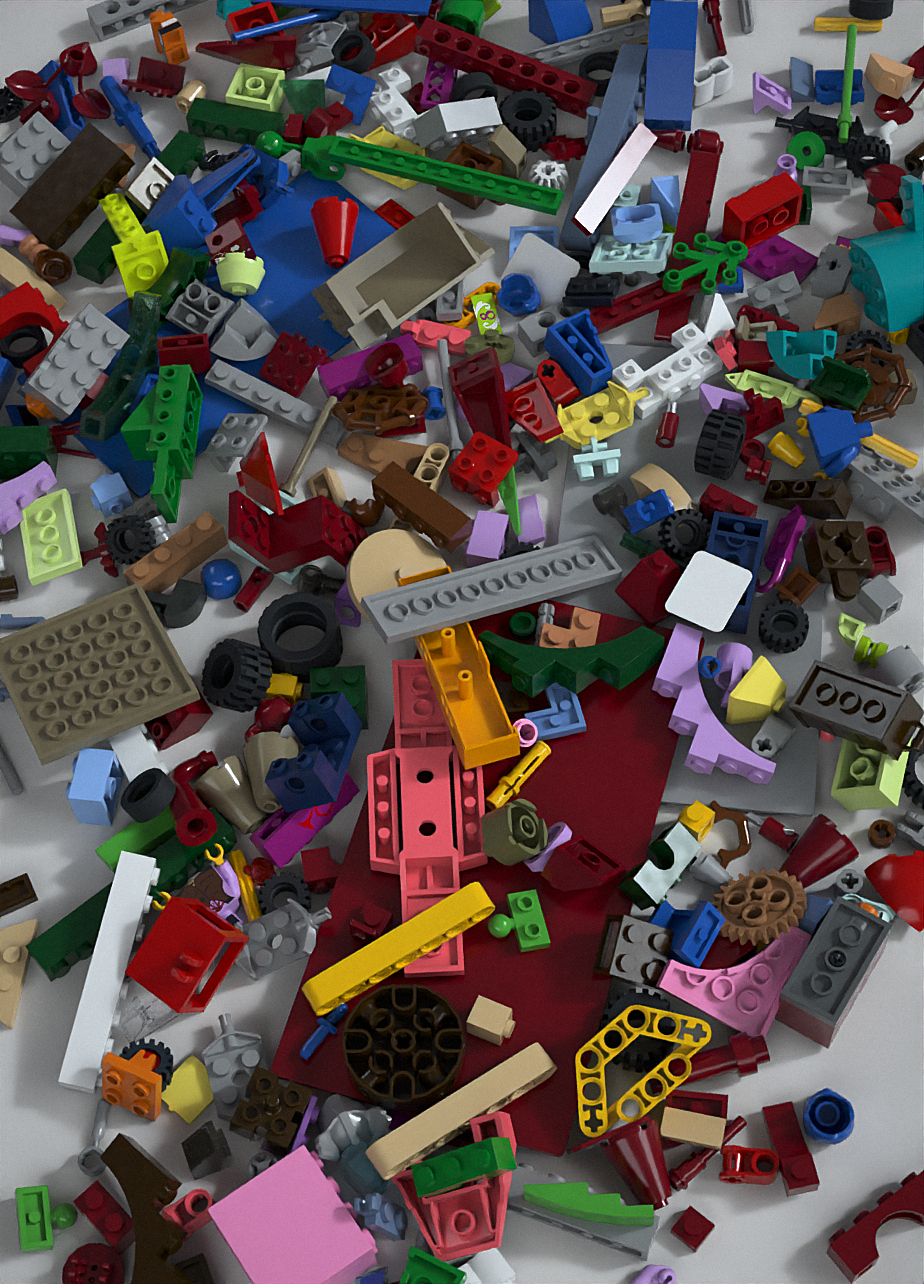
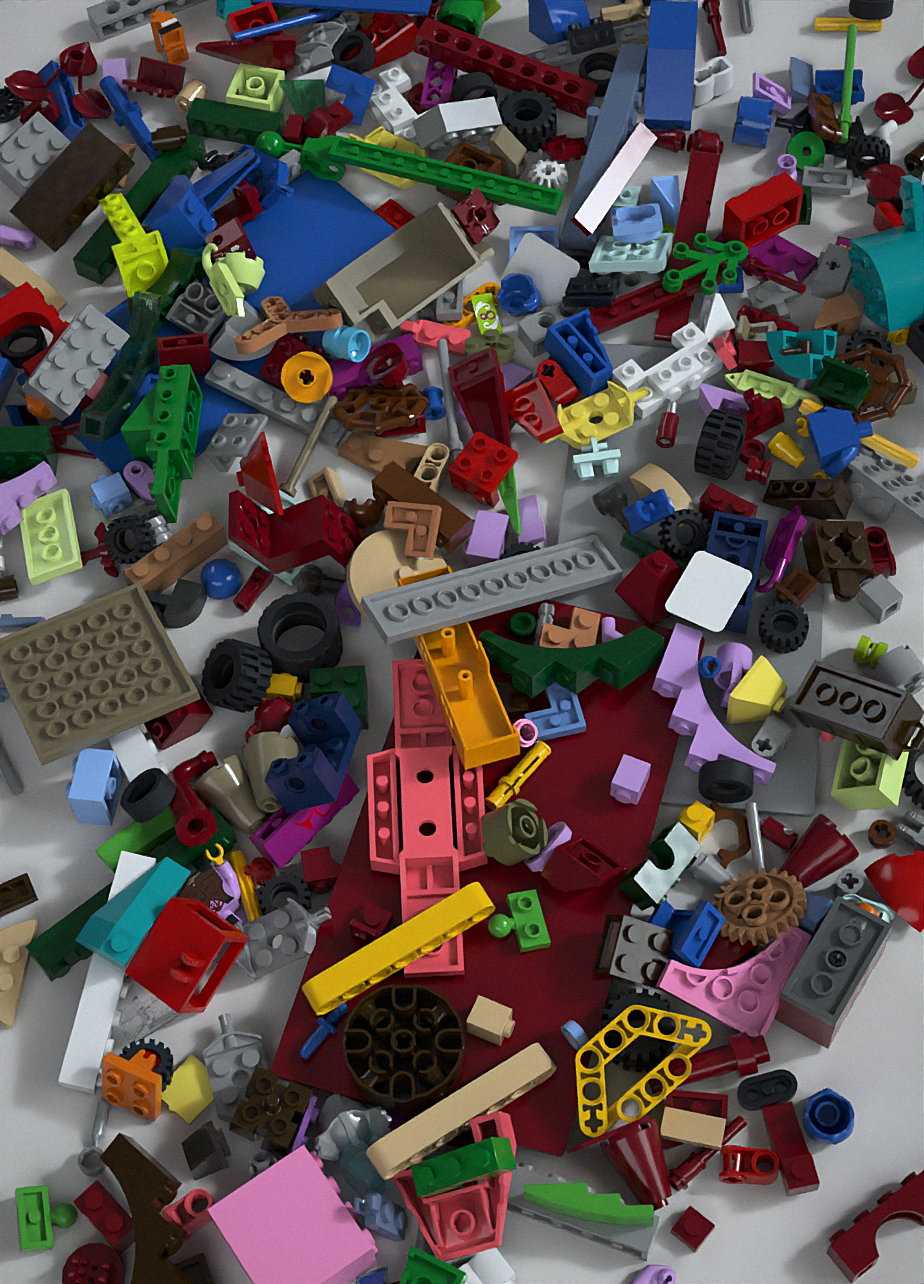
nougat wheel [19,235,50,266] -> none
reddish brown hair [34,249,73,286] -> none
plate [124,157,175,215] -> none
red cone [310,196,359,269] -> none
dark grey hips [514,432,558,482] -> none
yellowish green tile [838,612,866,649] -> none
light nougat slope [864,52,914,99] -> none
none -> teal wedge [75,857,191,971]
none -> lavender plate [123,461,156,505]
none -> dark brown brick [151,125,188,152]
none -> yellowish green plate [202,243,245,317]
none -> nougat piece [235,296,344,354]
none -> light orange plate [281,351,333,403]
none -> medium azure wheel [322,325,371,363]
none -> nougat plate [384,501,442,561]
none -> dark red piece [451,187,500,245]
none -> light blue tile [561,1020,589,1051]
none -> black bracket [562,16,616,55]
none -> lavender arm [602,617,624,643]
none -> lavender brick [610,754,651,805]
none -> black tyre [698,760,754,803]
none -> blue brick [732,96,774,149]
none -> black plate [737,1069,798,1111]
none -> dark red pin [742,257,806,294]
none -> light grey bar [745,802,766,874]
none -> dark brown hand [780,340,813,356]
none -> reddish brown plate [807,92,843,144]

